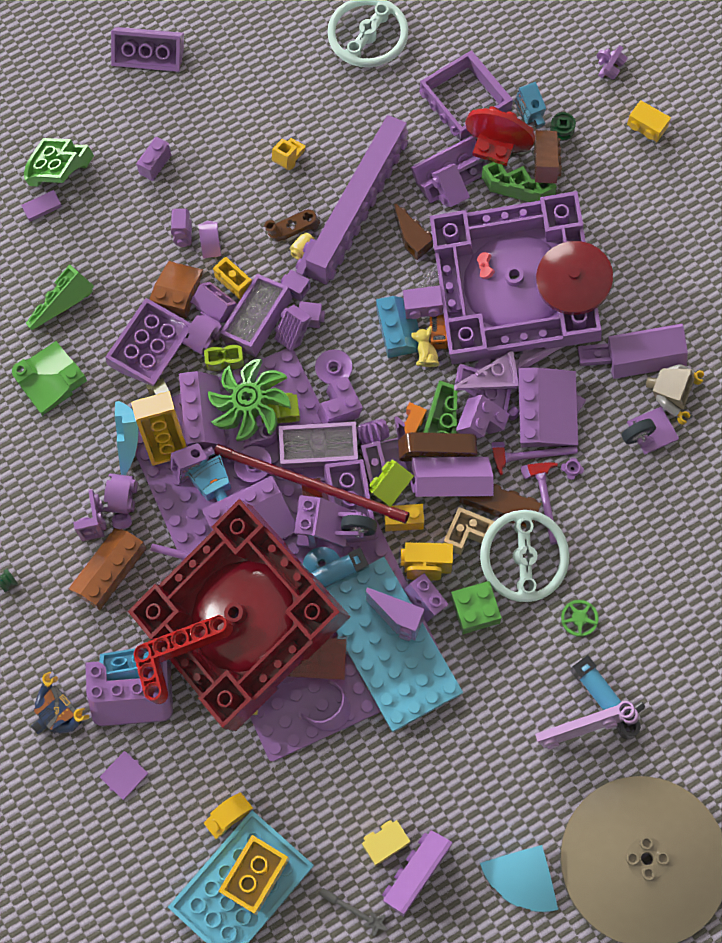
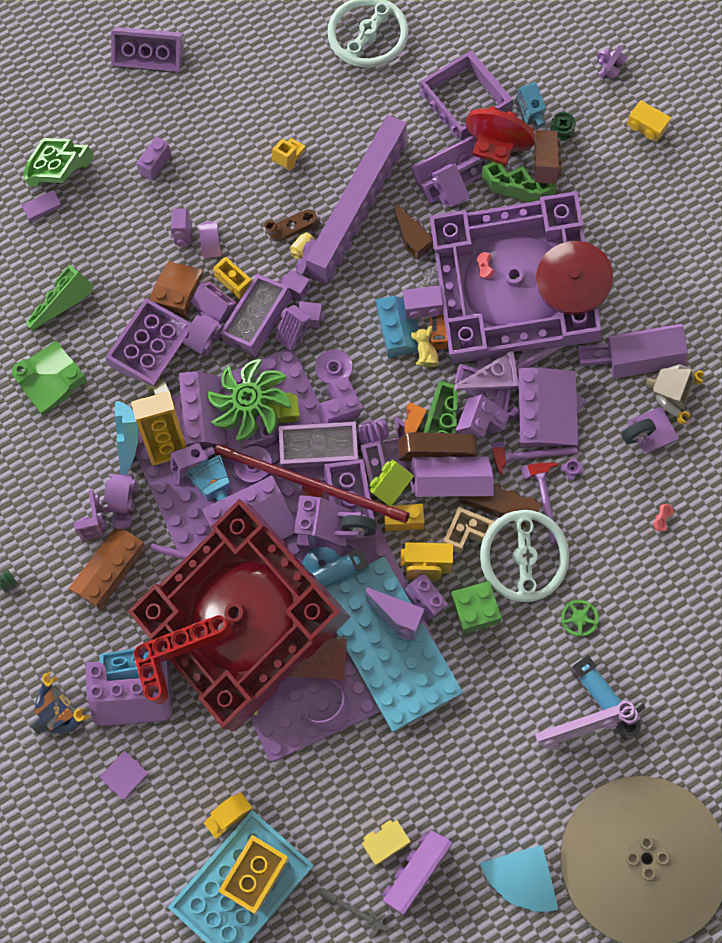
lime brick [204,345,244,371] -> none
none -> coral piece [653,504,674,532]

